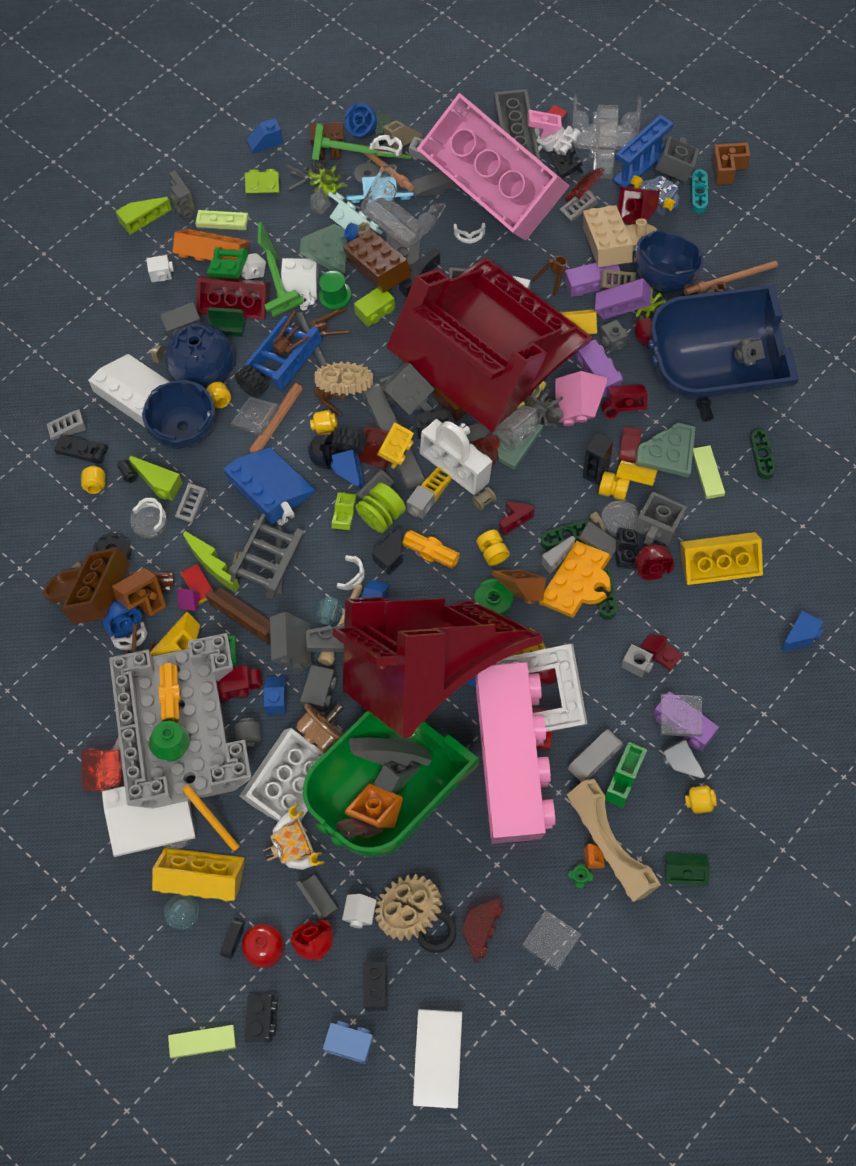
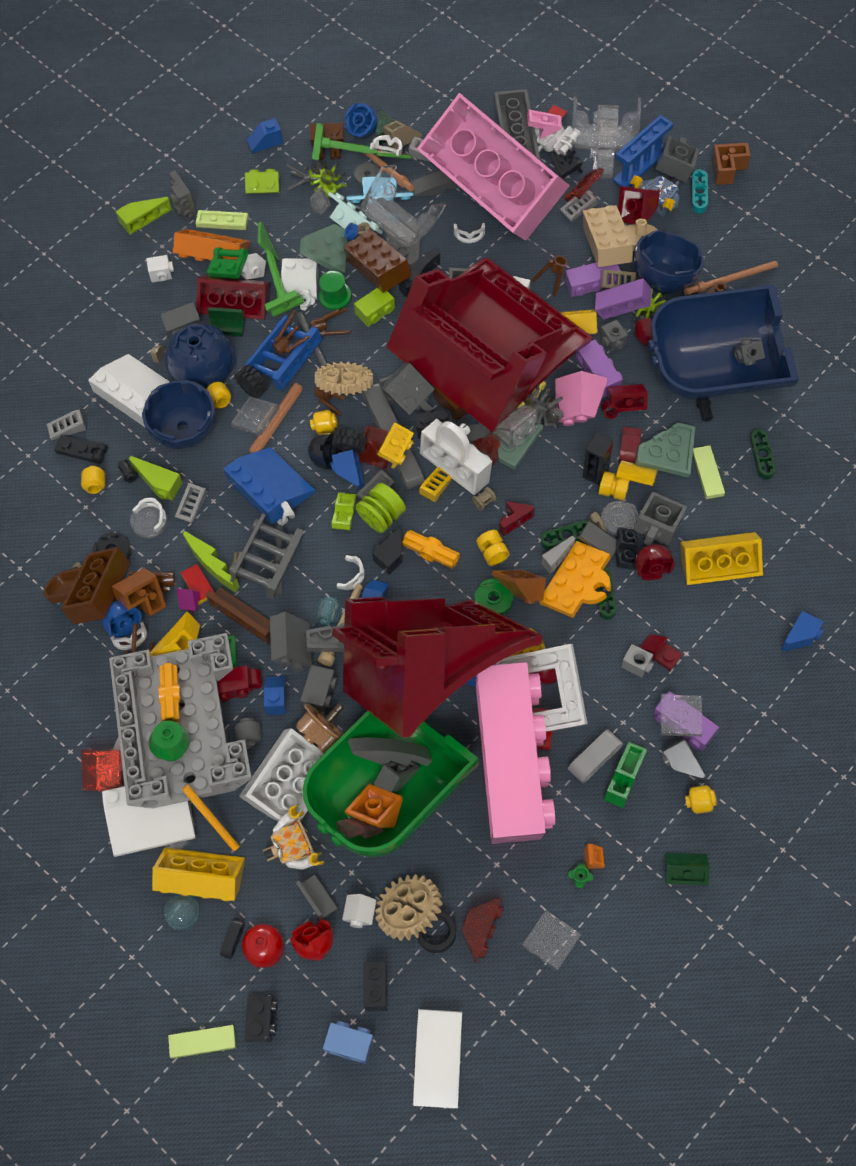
light grey brick [406,485,435,519] -> none
tan arch [567,779,661,902] -> none

